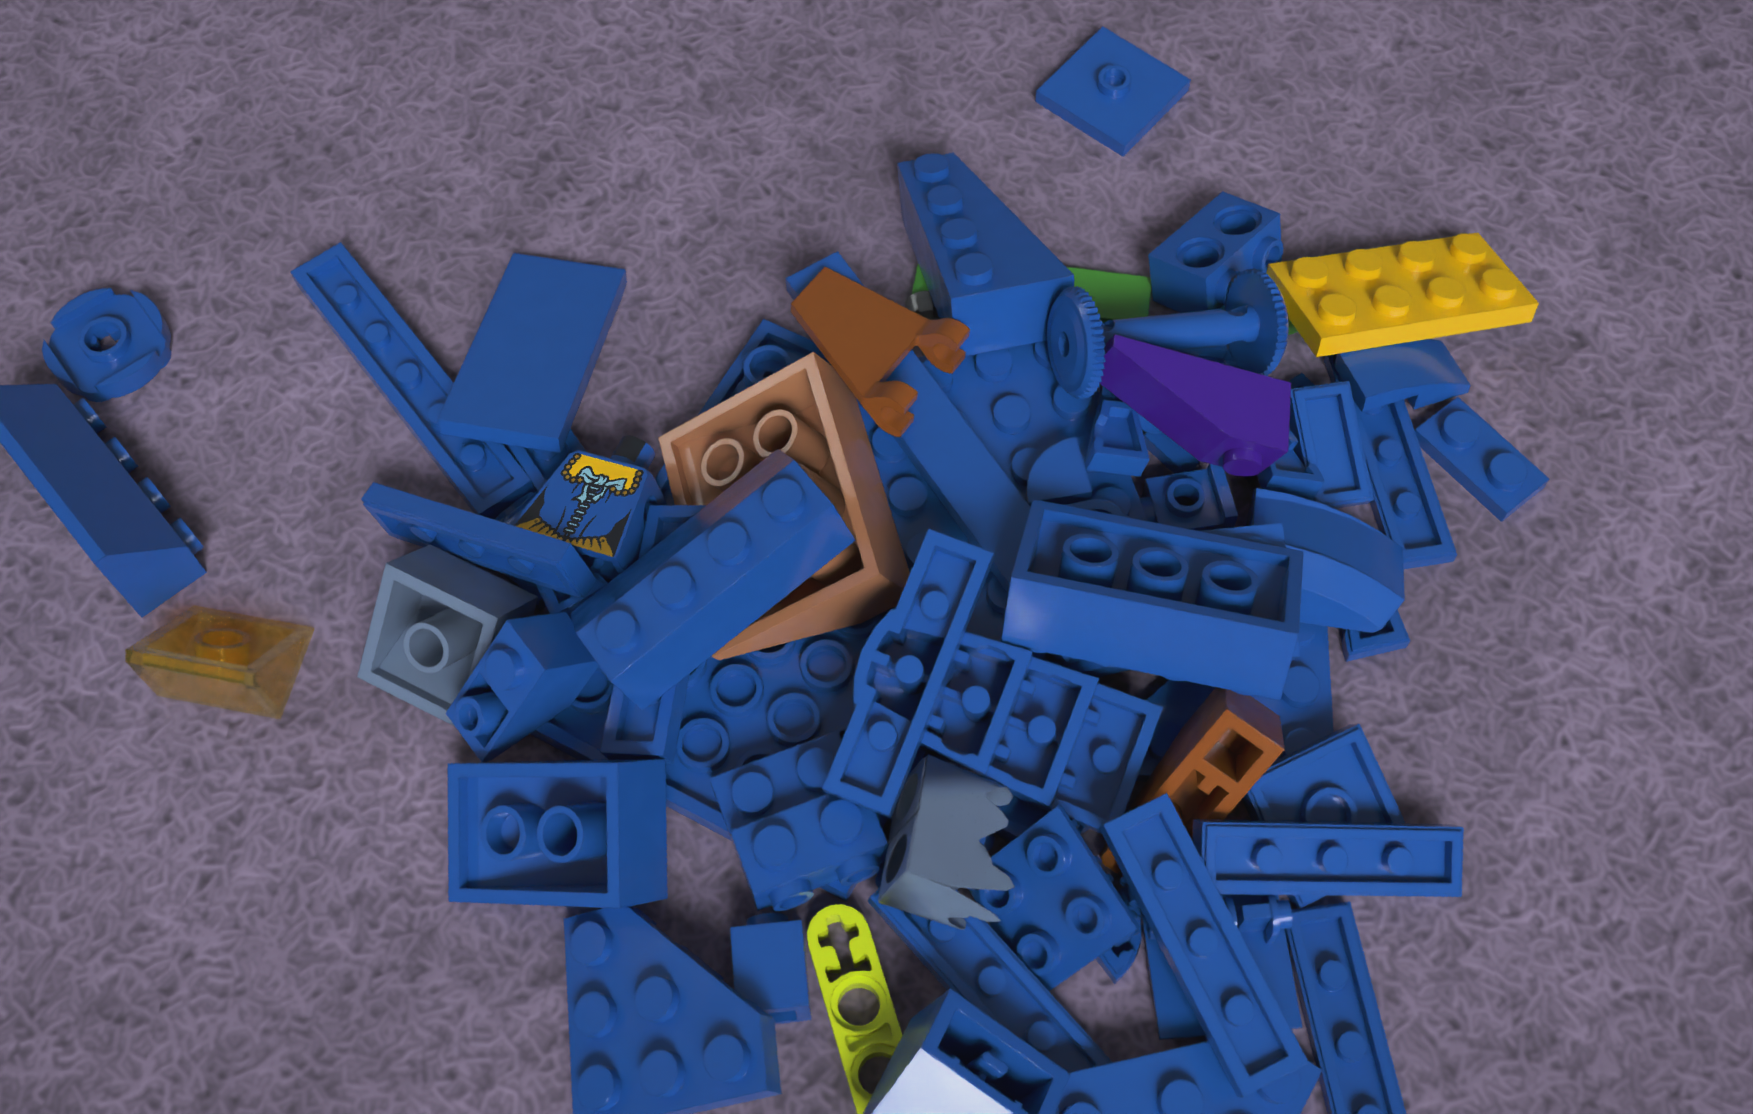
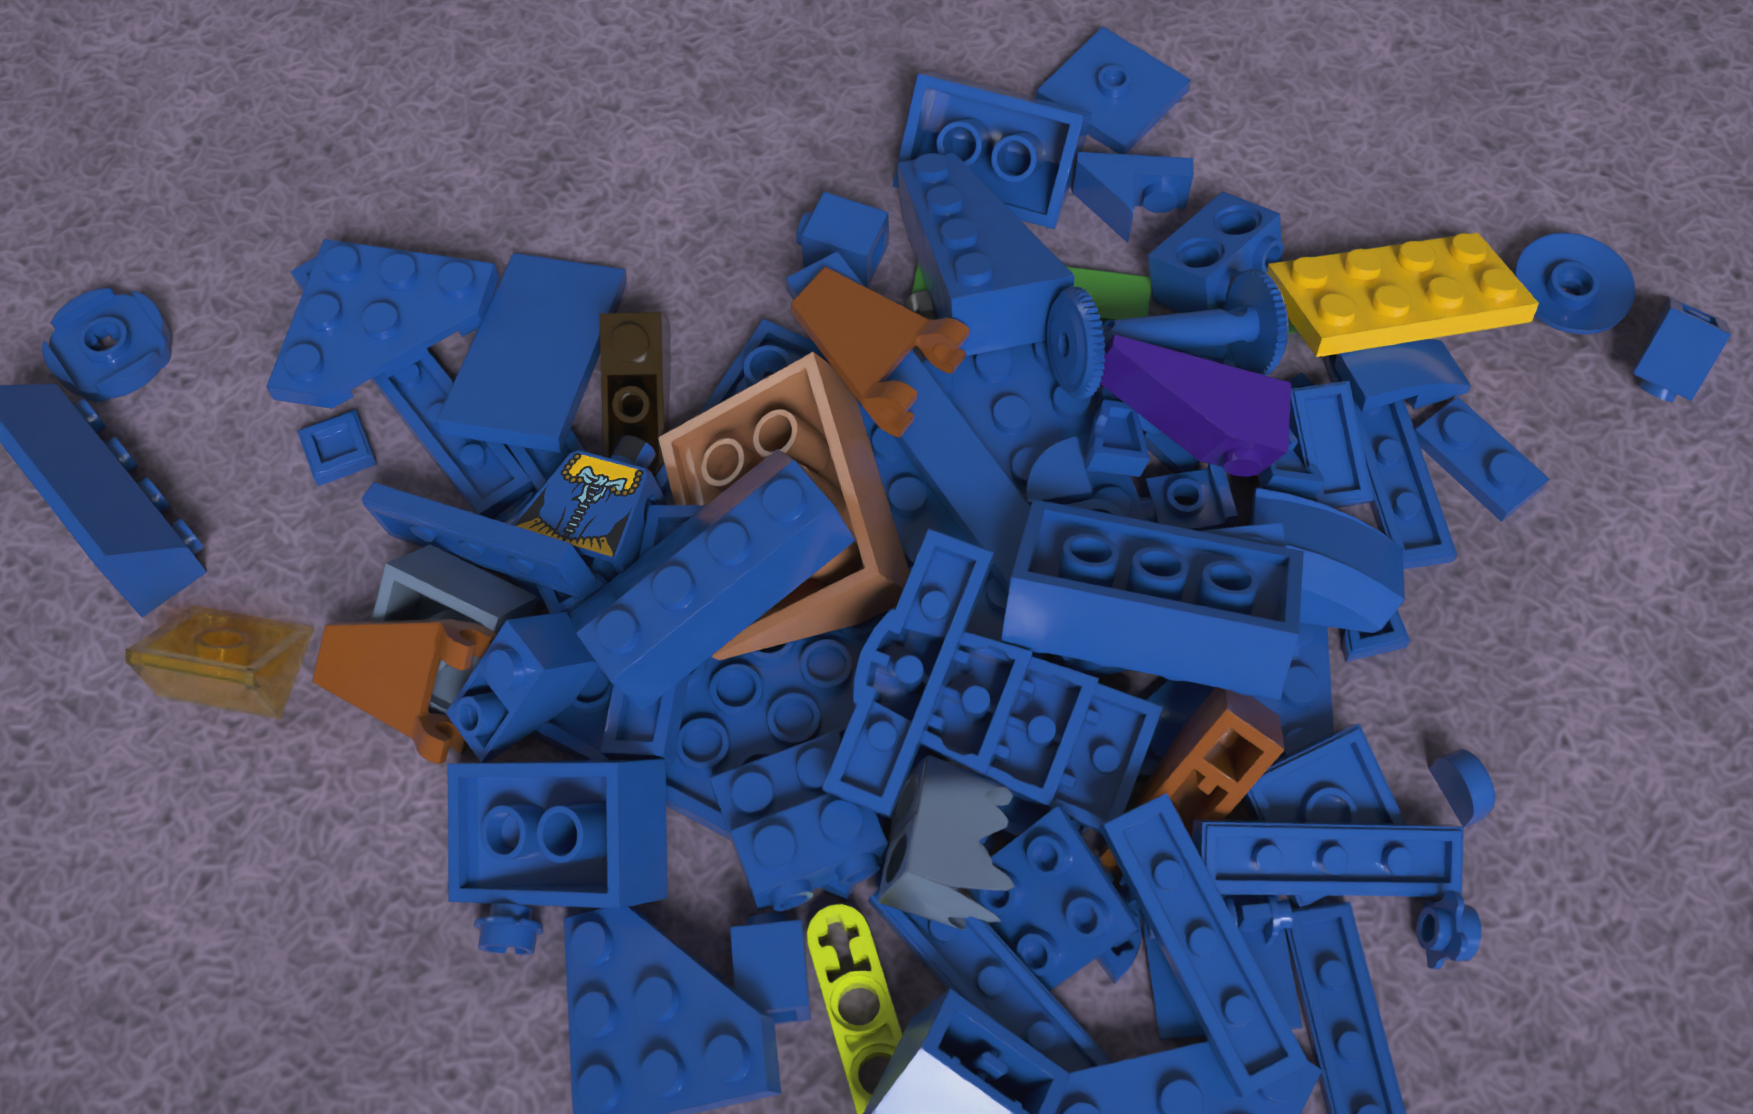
none -> blue plate [266,239,499,409]
none -> blue tile [297,409,377,486]
none -> dark orange flag [312,619,497,764]
none -> blue plate [474,904,543,955]
none -> dark brown slope [600,312,671,478]
none -> blue brick [796,192,889,288]
none -> blue slope [892,71,1093,229]
none -> blue slope [1073,152,1193,242]
none -> blue plate [1416,891,1481,969]
none -> blue tile [1429,749,1495,828]
none -> blue dish [1514,233,1635,334]
none -> blue slope [1633,297,1732,403]

